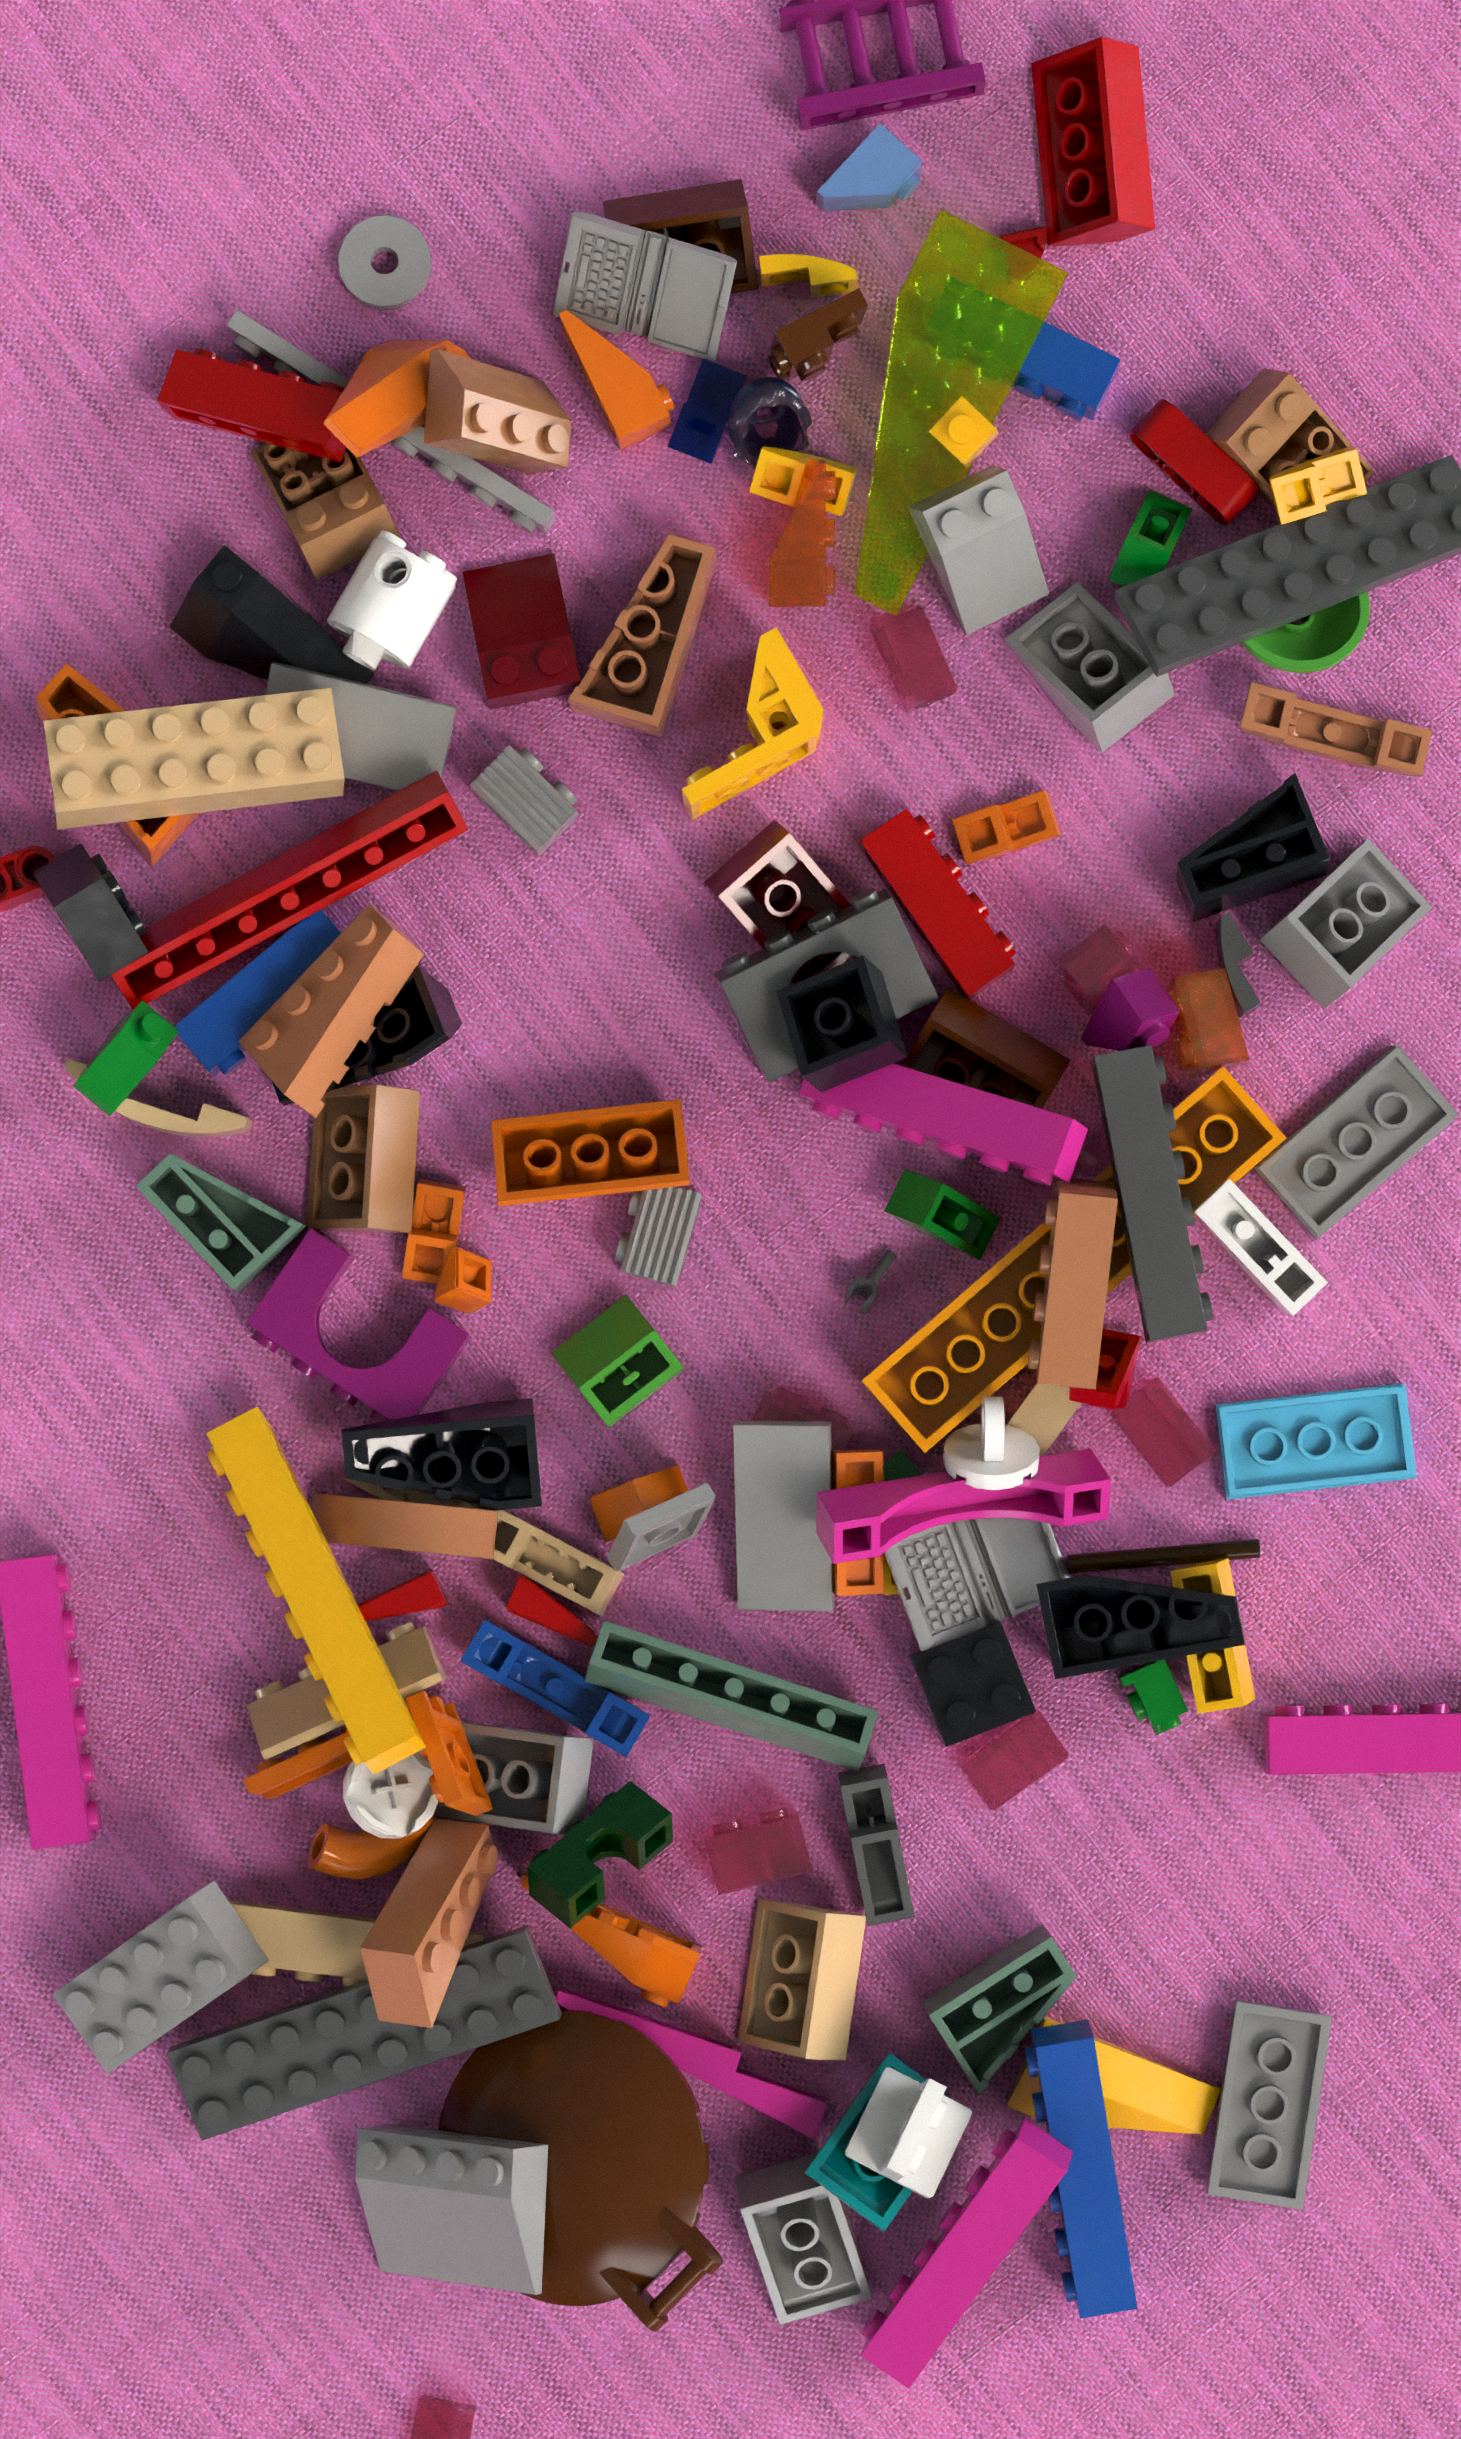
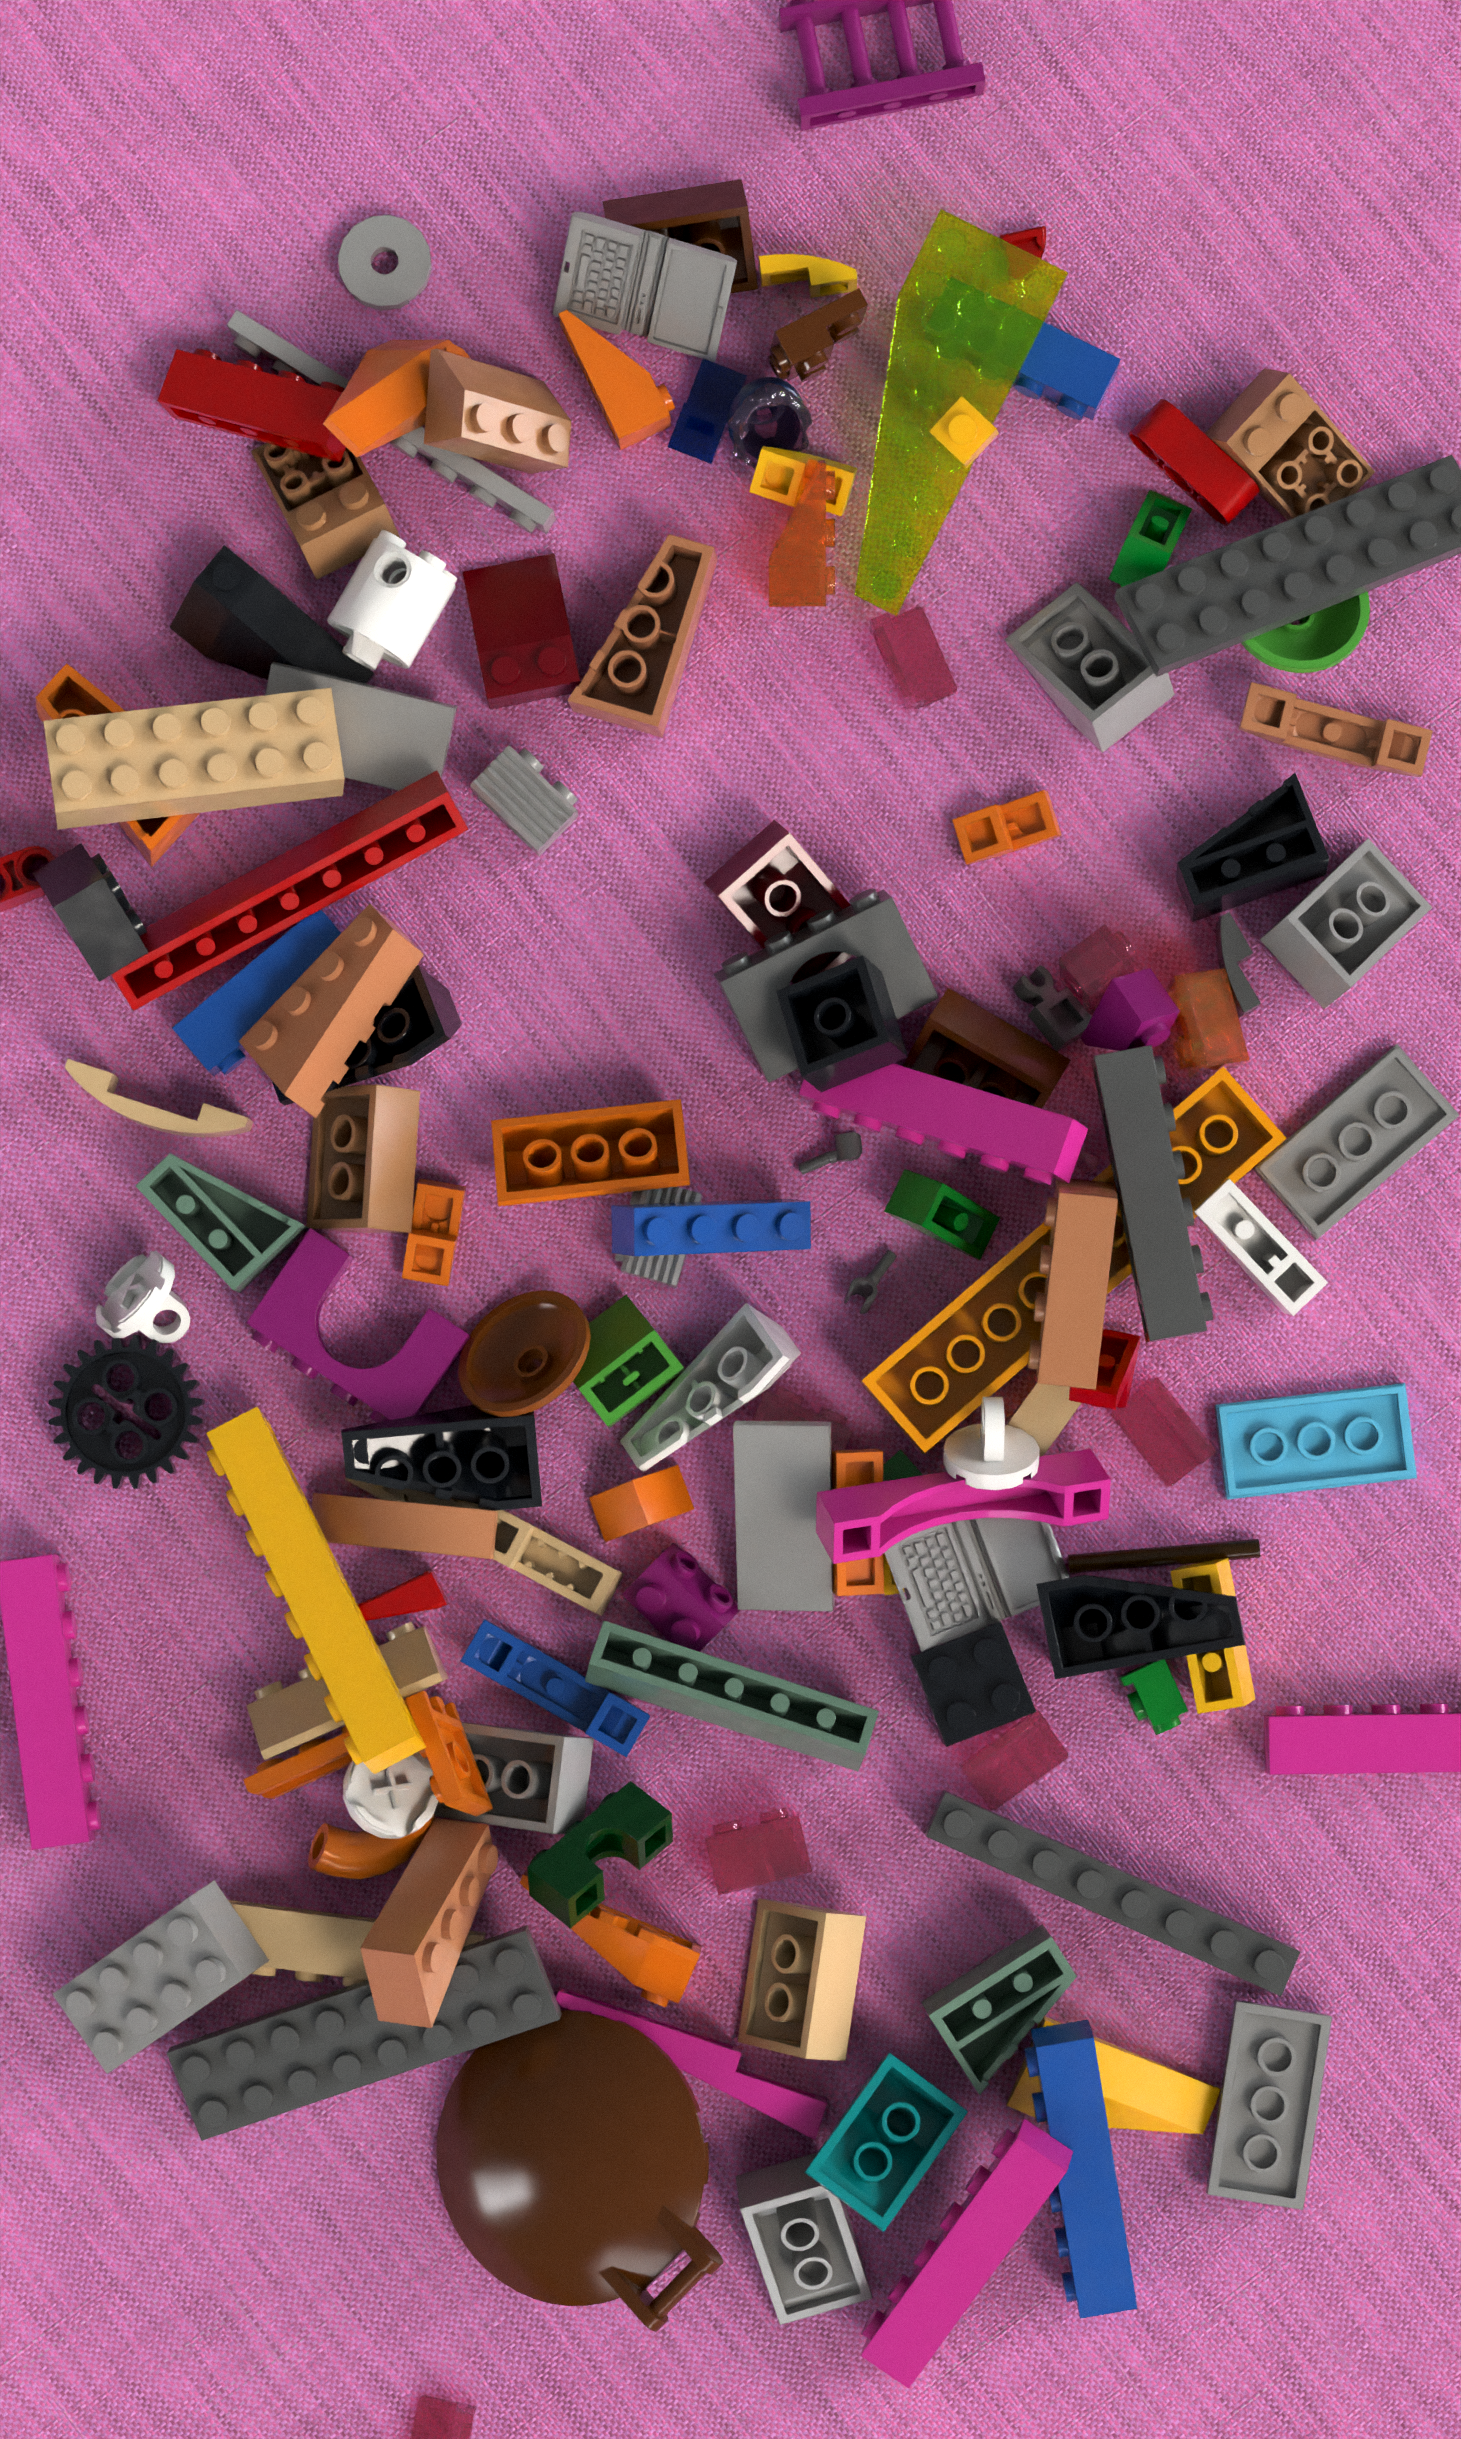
green slope [72,1000,179,1116] -> none
light grey slope [355,2124,548,2295] -> none
orange slope [434,1246,492,1314] -> none
red slope [506,1574,598,1647] -> none
light grey tile [607,1482,716,1571] -> none
yellow bracket [682,627,824,821] -> none
medium blue slope [816,124,922,211] -> none
dark grey slope [838,1764,915,1926] -> none
white bracket [845,2067,972,2198] -> none
red brick [859,808,1016,1000] -> none
light grey slope [908,465,1049,636] -> none
red slope [1031,37,1155,247] -> none
yellow slope [1269,446,1367,525] -> none
none -> black gear [48,1335,205,1489]
none -> white tile [96,1251,190,1343]
none -> dark orange dish [458,1290,591,1417]
none -> blue brick [611,1199,811,1256]
none -> white wedge [620,1303,801,1472]
none -> magenta bracket [622,1543,740,1652]
none -> dark grey hand [798,1132,862,1175]
none -> dark grey brick [924,1790,1300,1996]
none -> dark grey plate [1013,965,1091,1052]

